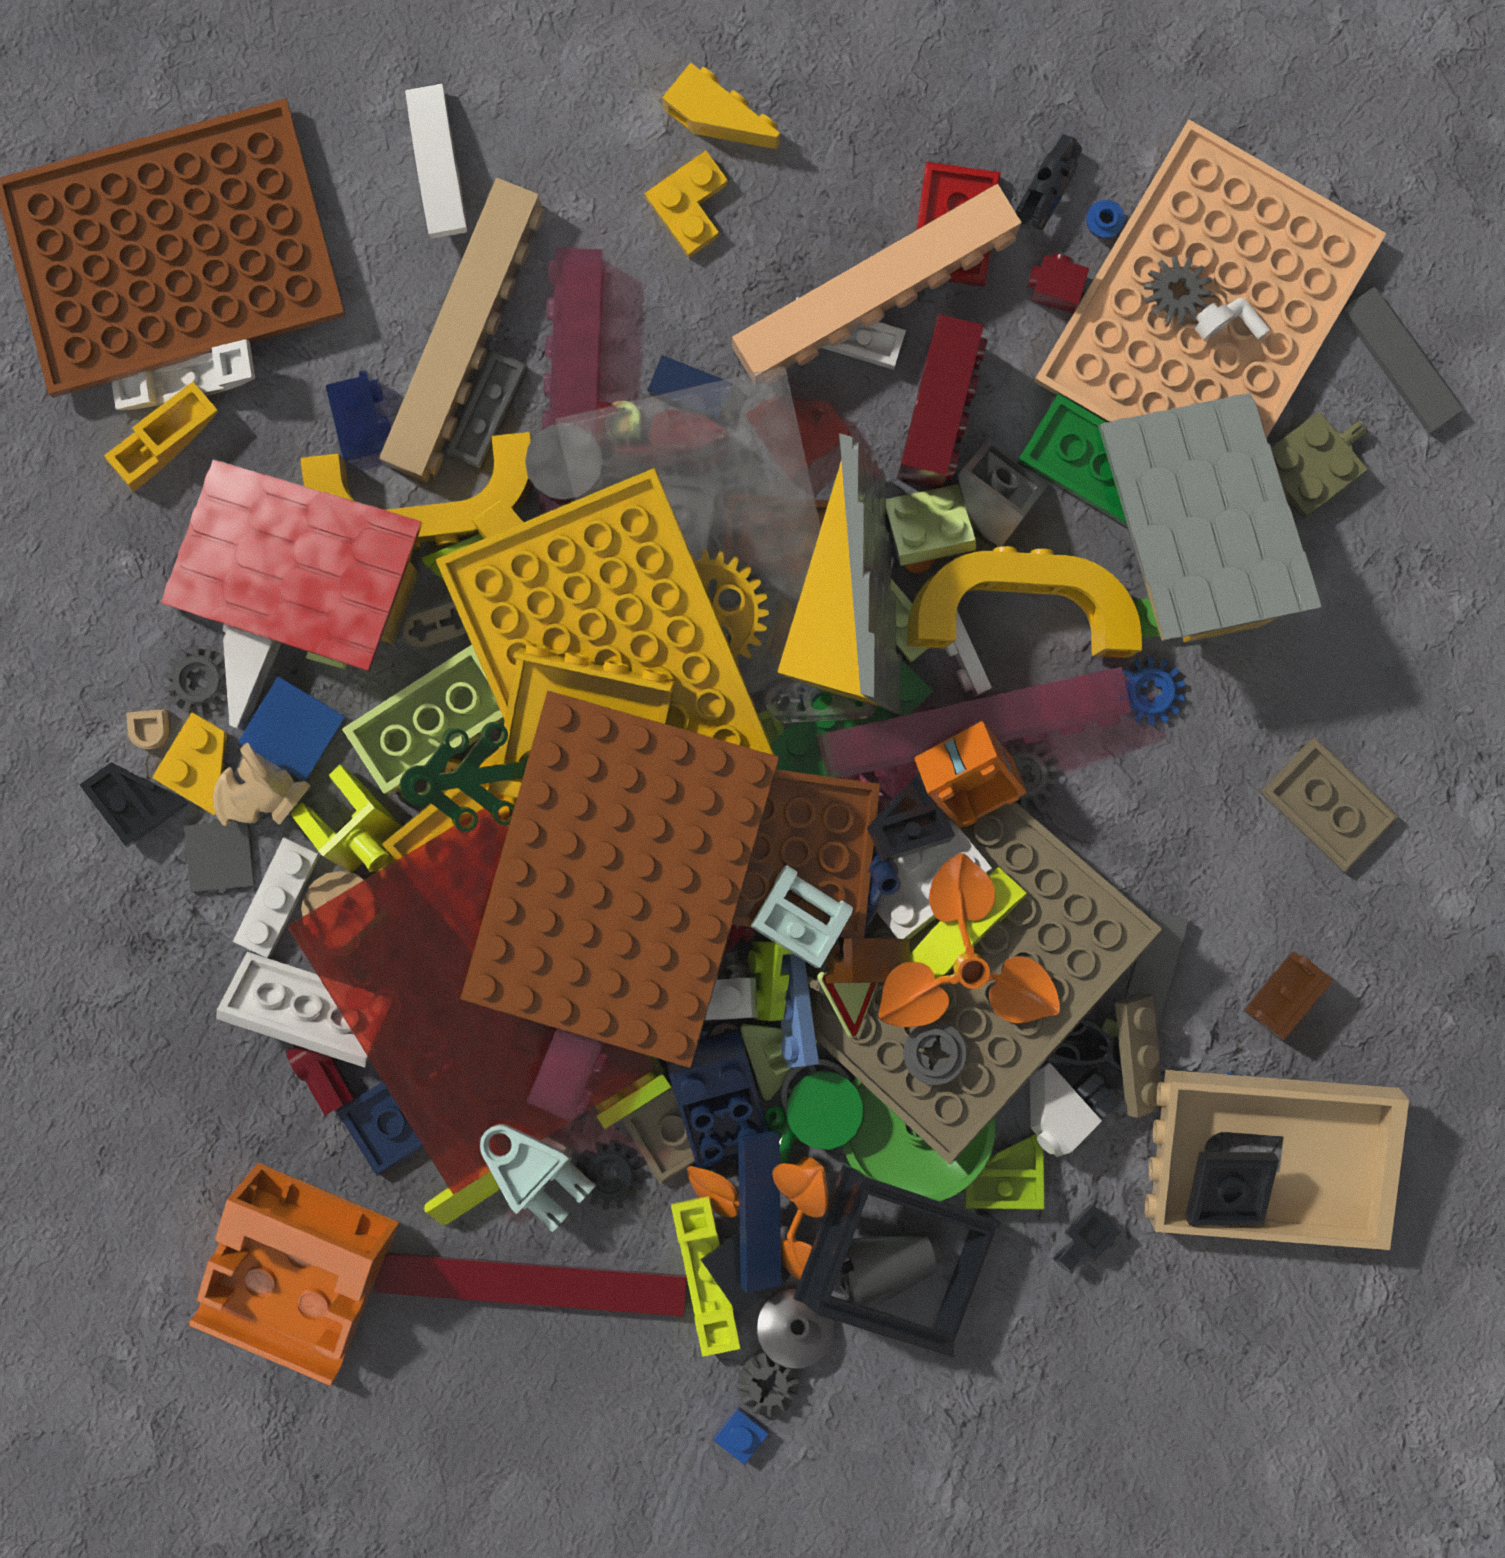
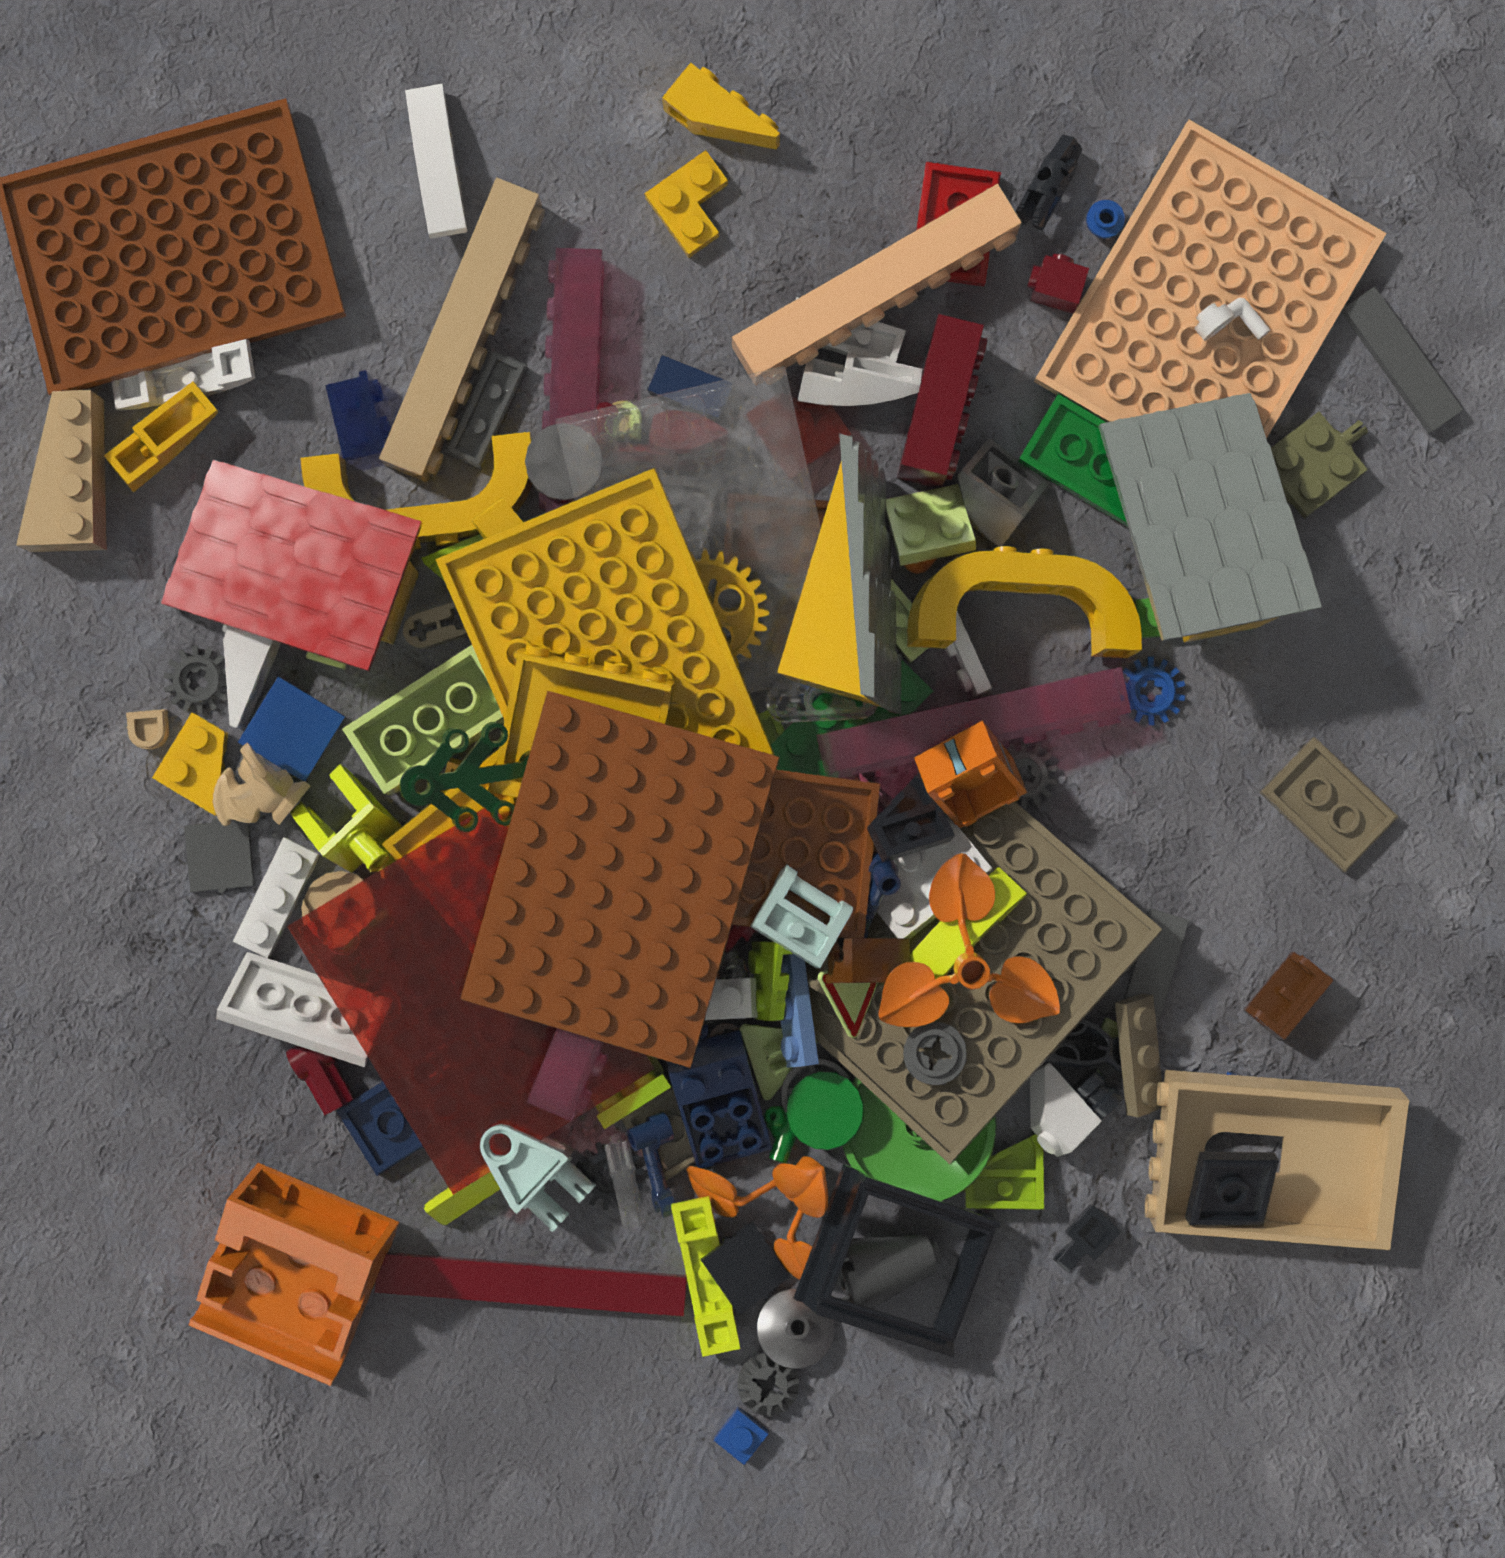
black wing [79,762,188,848] -> none
dark blue tile [738,1131,782,1293] -> none
dark grey gear [1144,256,1213,325] -> none
none -> tan wedge [16,390,107,552]
none -> clear piece [604,1134,646,1230]
none -> dark blue brick [627,1111,675,1218]
none -> white slope [798,352,922,406]

